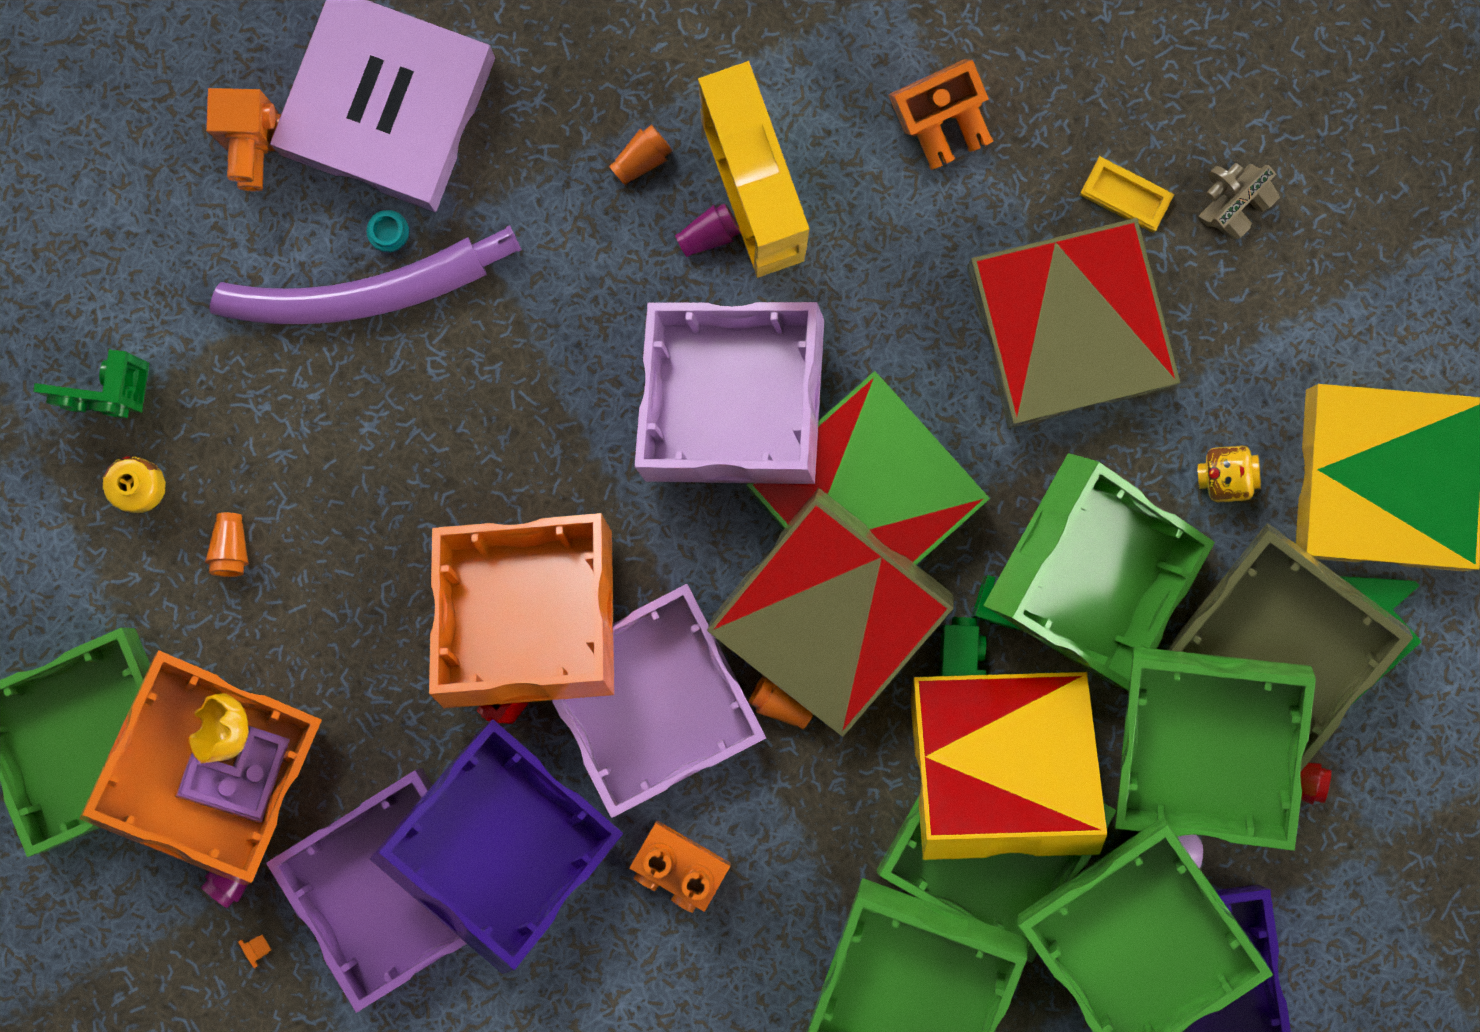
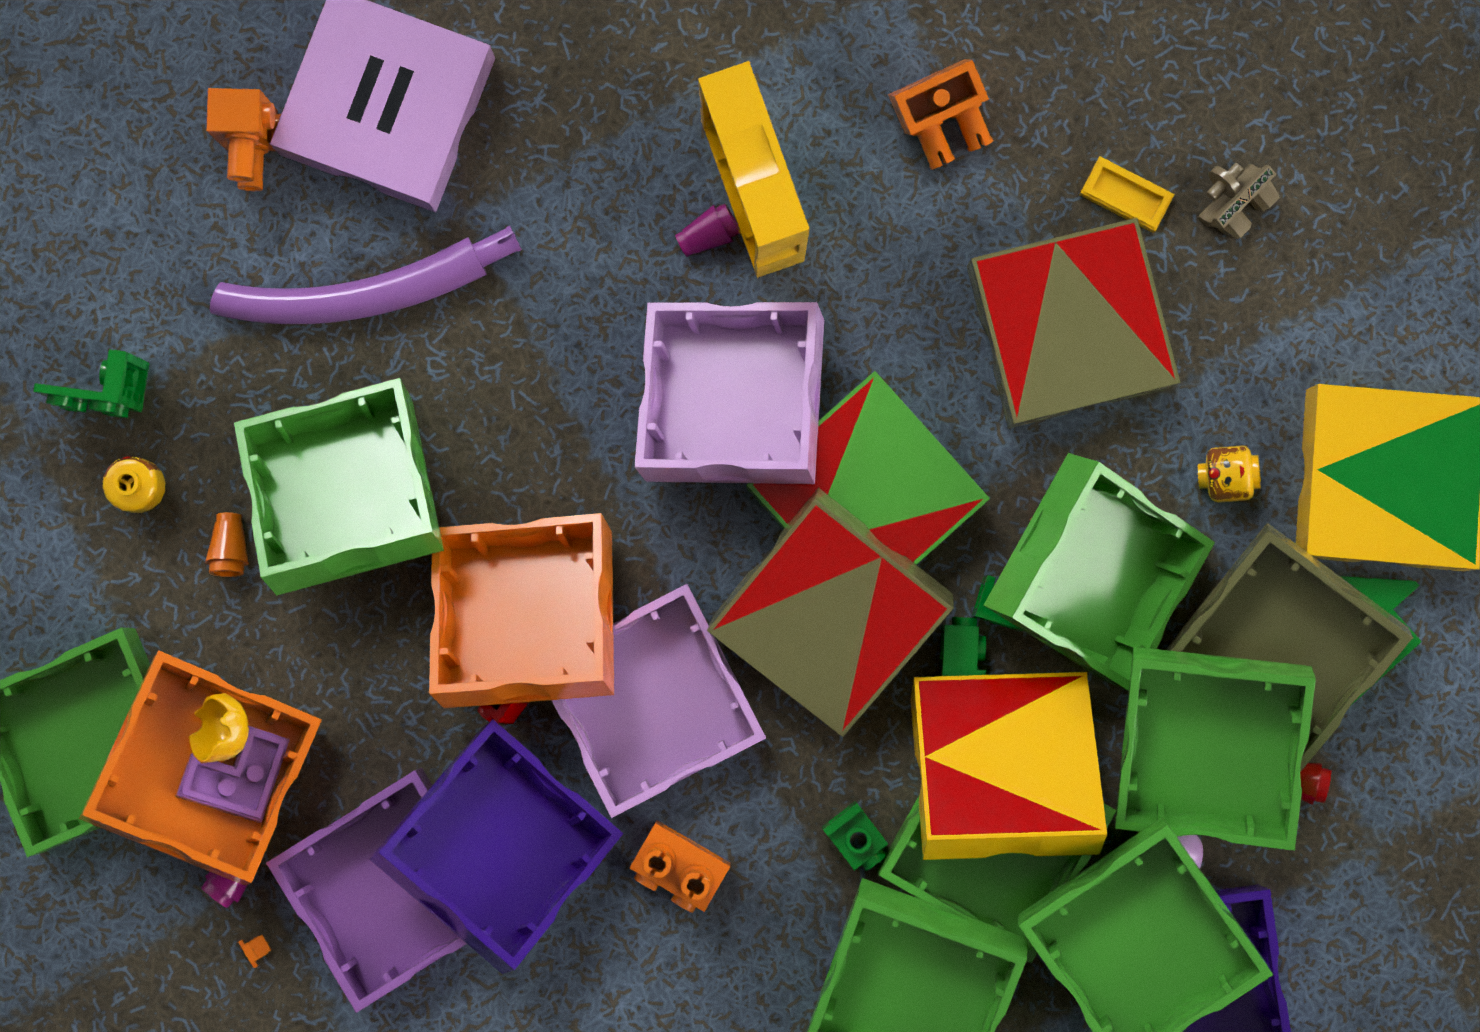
teal plate [366,210,409,253] -> none
orange cone [609,124,673,185] -> none
orange cone [749,675,813,729] -> none
none -> tile [234,378,444,596]
none -> green brick [822,801,888,871]

